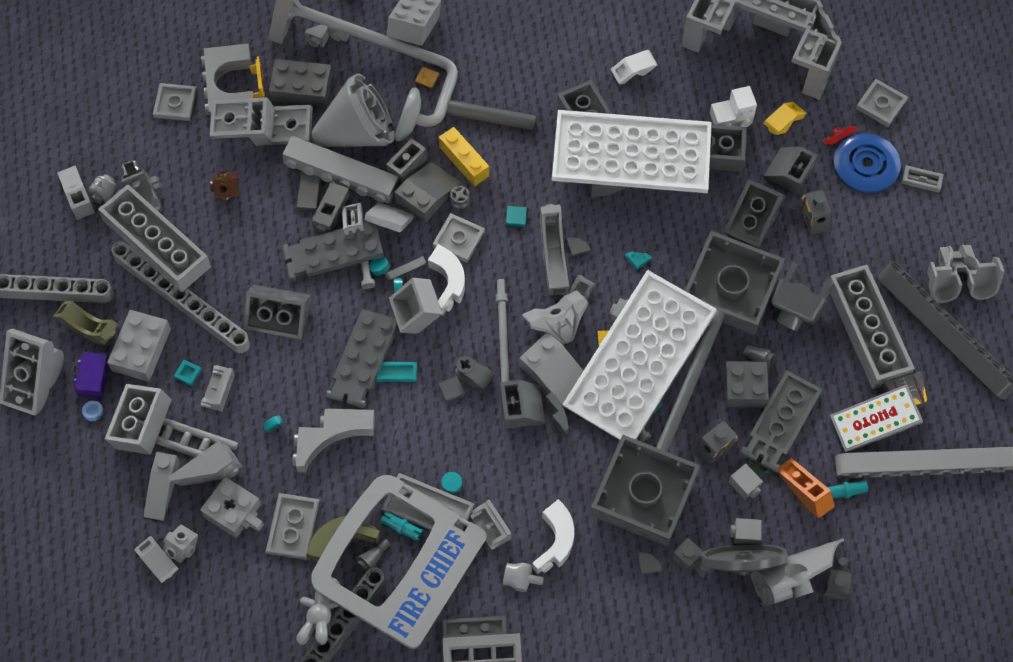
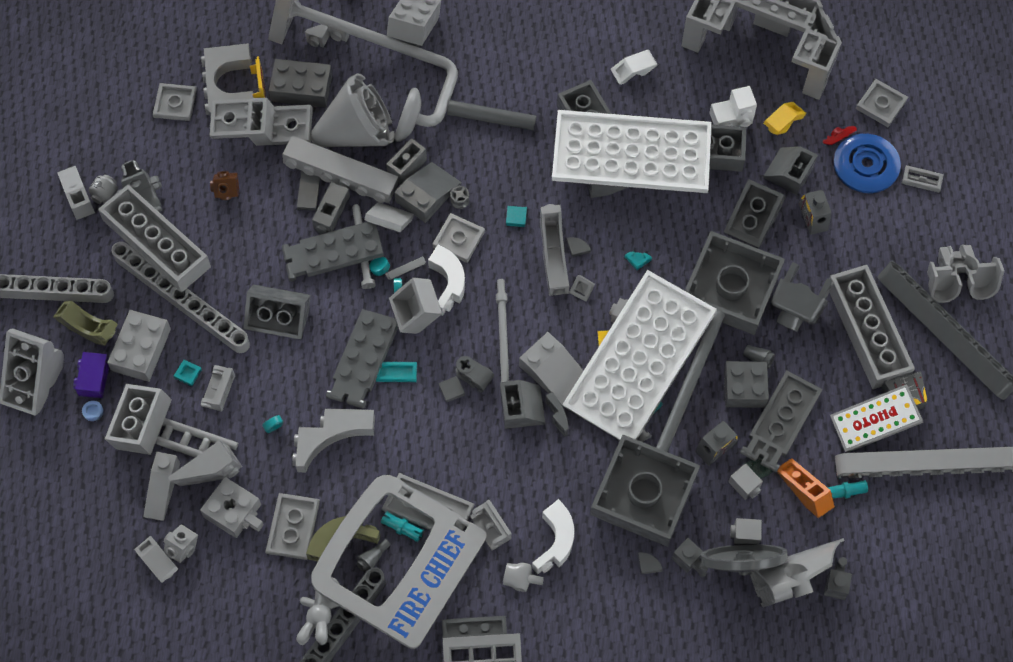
light grey tile [342,203,364,235] -> none
pearl gold tile [415,67,440,91] -> none
yellow brick [439,127,489,187] -> none
teal tile [441,472,462,494] -> none
light grey piece [522,290,588,344] -> none

